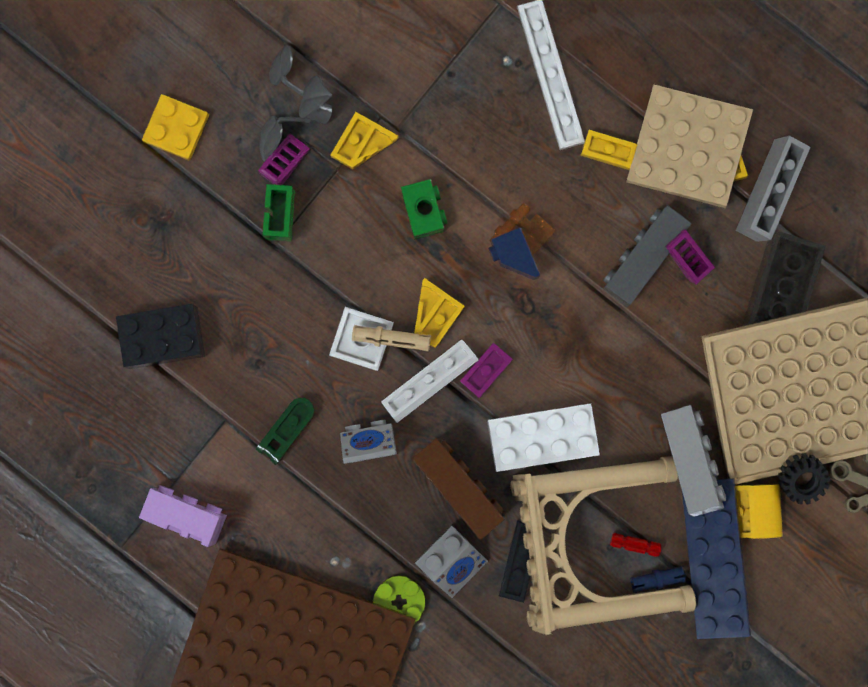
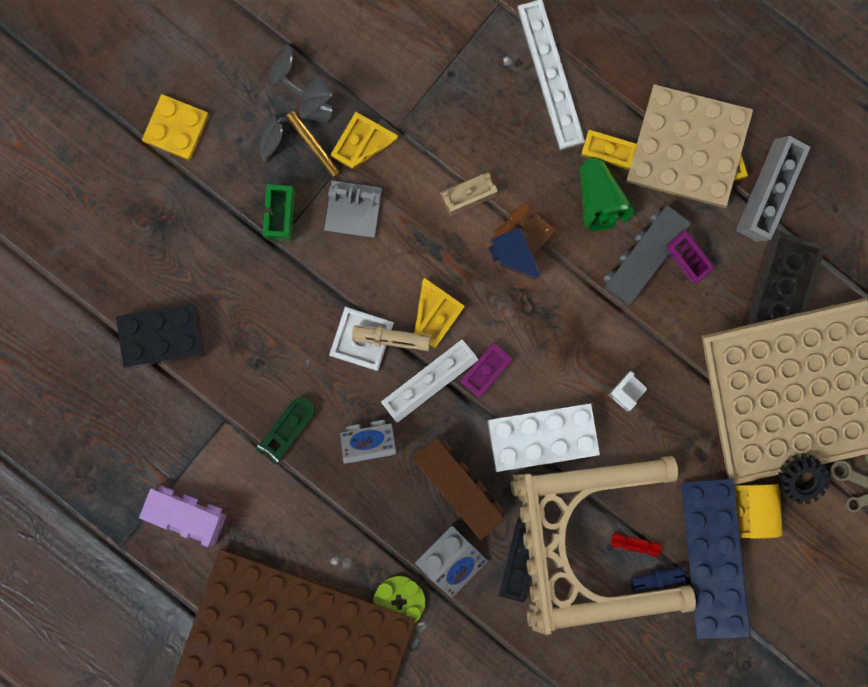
magenta slope [258,133,310,185] -> none
green brick [401,179,447,240] -> none
light grey brick [661,405,726,517] -> none
none -> pearl gold bar [286,110,340,177]
none -> light grey hinge [324,181,382,238]
none -> tan hinge [440,172,498,216]
none -> green cone [580,158,634,232]
none -> white panel [608,371,647,412]

